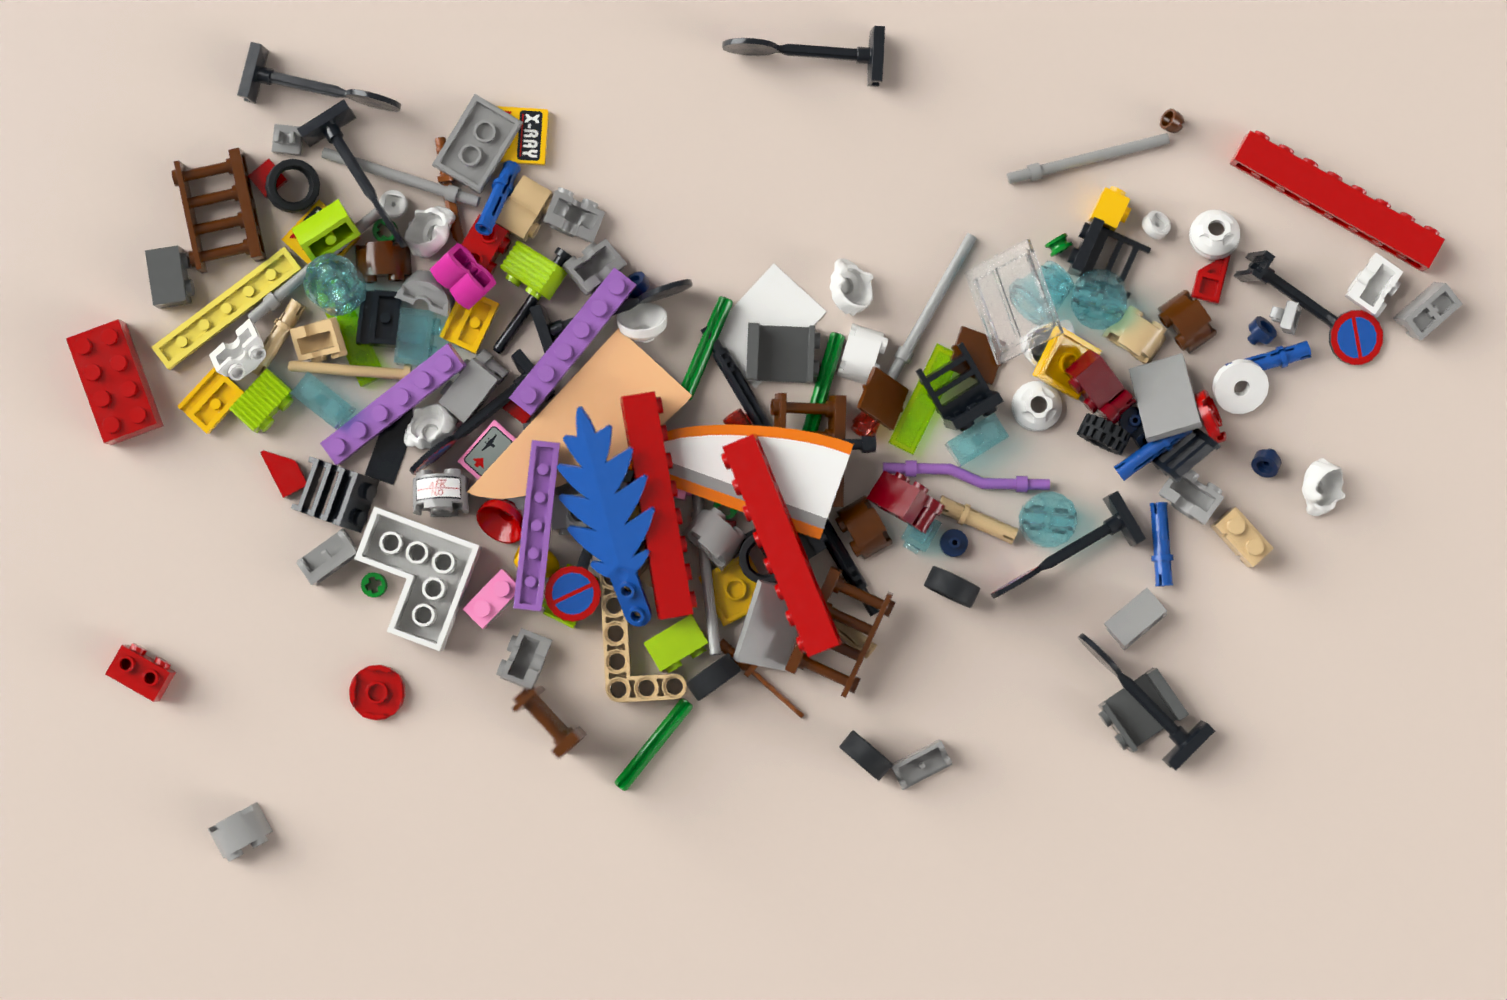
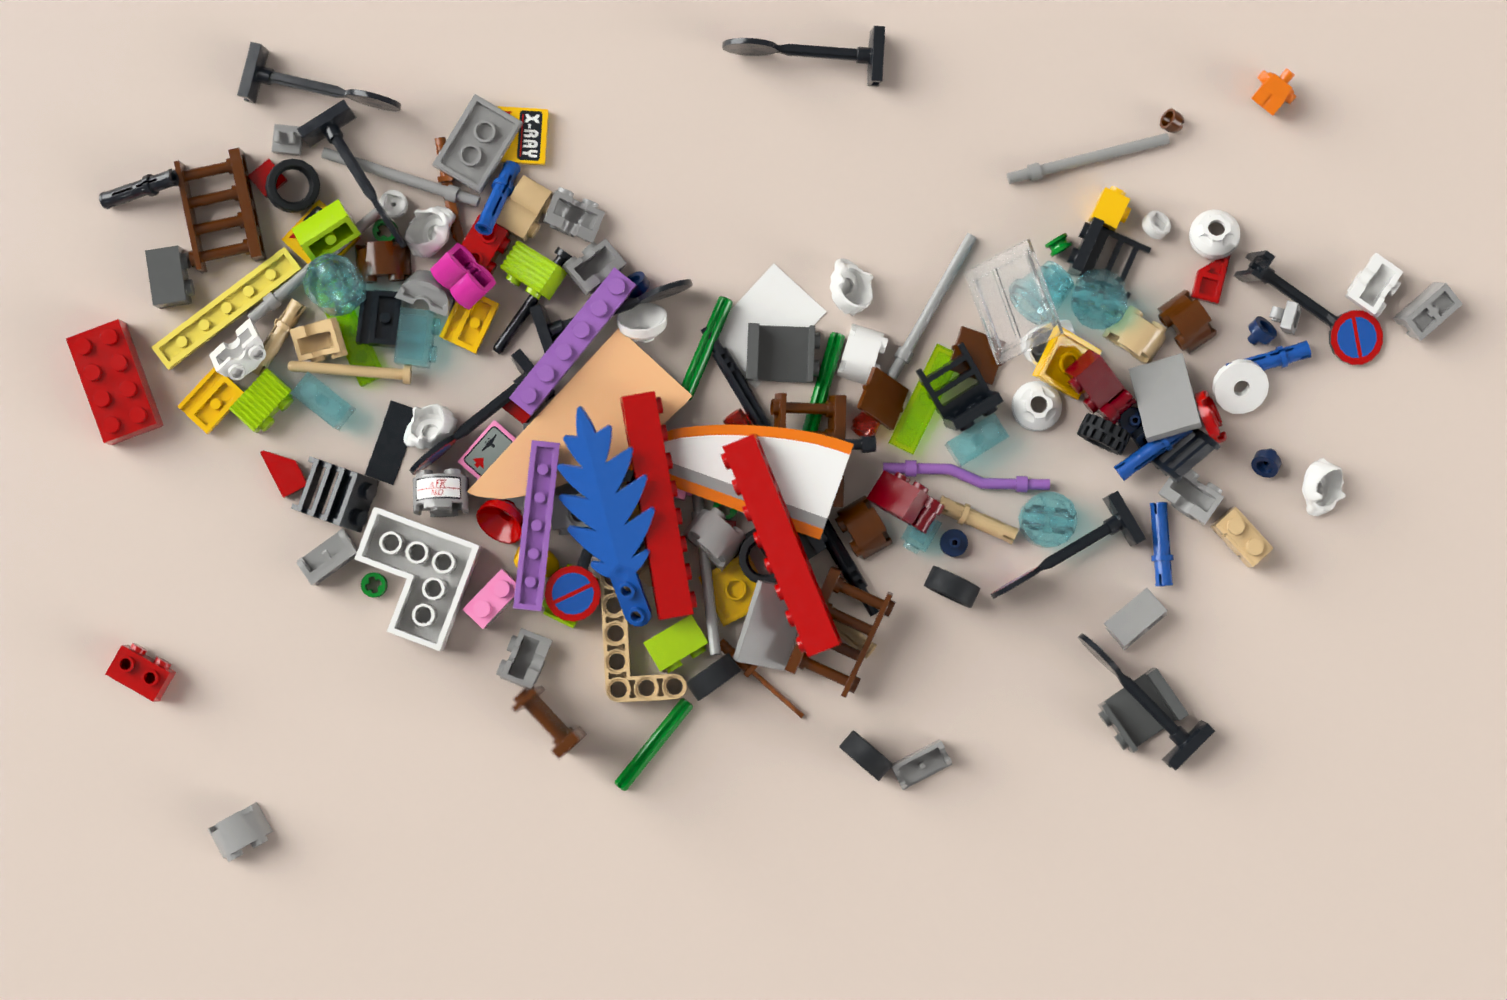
medium lavender plate [320,343,467,466] -> none
red tile [349,665,406,720] -> none
light grey hinge [438,349,510,423] -> none
red brick [1230,130,1445,272] -> none
none -> black pin [99,169,179,210]
none -> orange piece [1251,68,1296,116]

